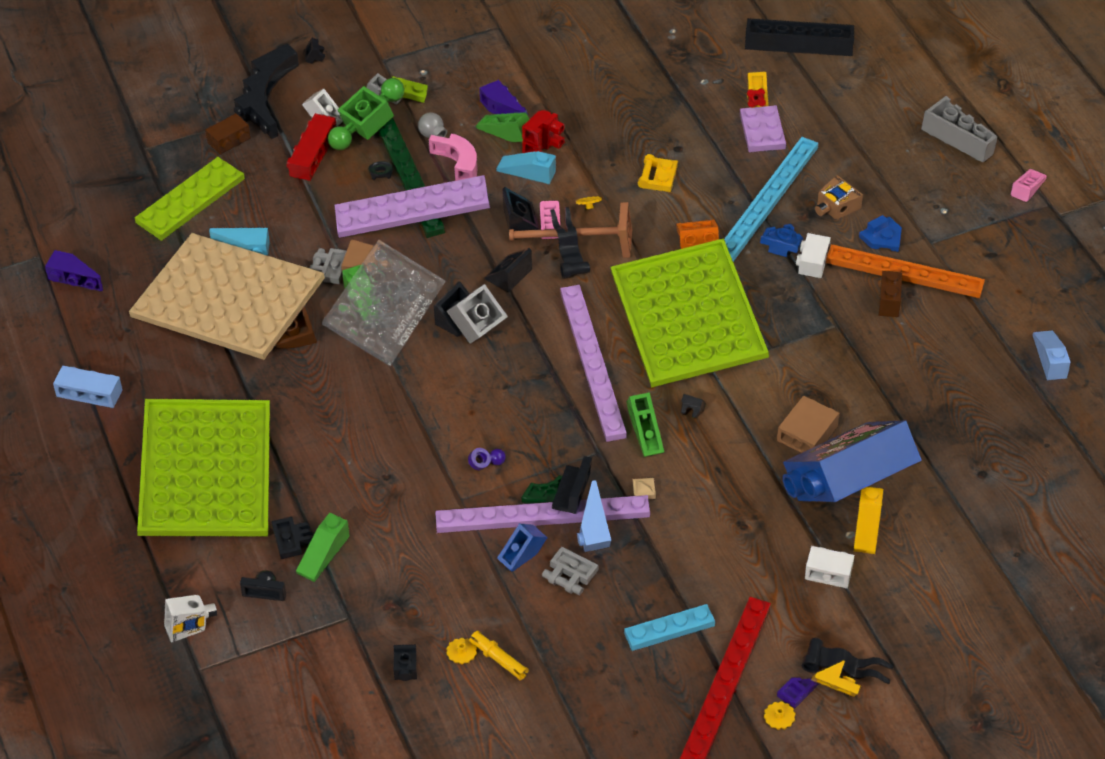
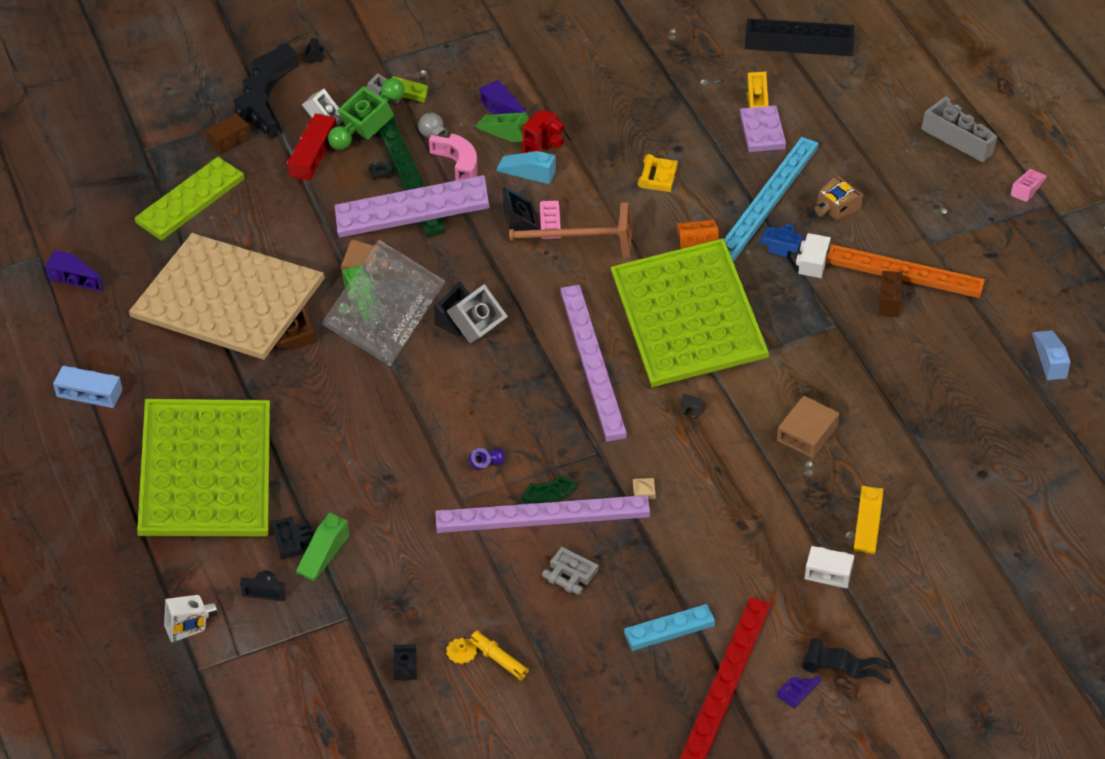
medium azure slope [209,228,270,256] -> none
light grey plate [309,248,347,284] -> none
black slope [484,248,532,293] -> none
blue slope [497,523,548,571] -> none
black flag [550,207,590,279] -> none
black panel [552,456,592,514] -> none
yellow piece [576,196,602,209] -> none
light blue slope [577,480,611,552] -> none
bright green slope [626,392,664,457] -> none
red plate [747,88,766,108] -> none
yellow piece [764,701,796,730] -> none
blue brick [783,420,921,502] -> none
yellow slope [811,661,860,697] -> none
blue plate [859,215,902,252] -> none

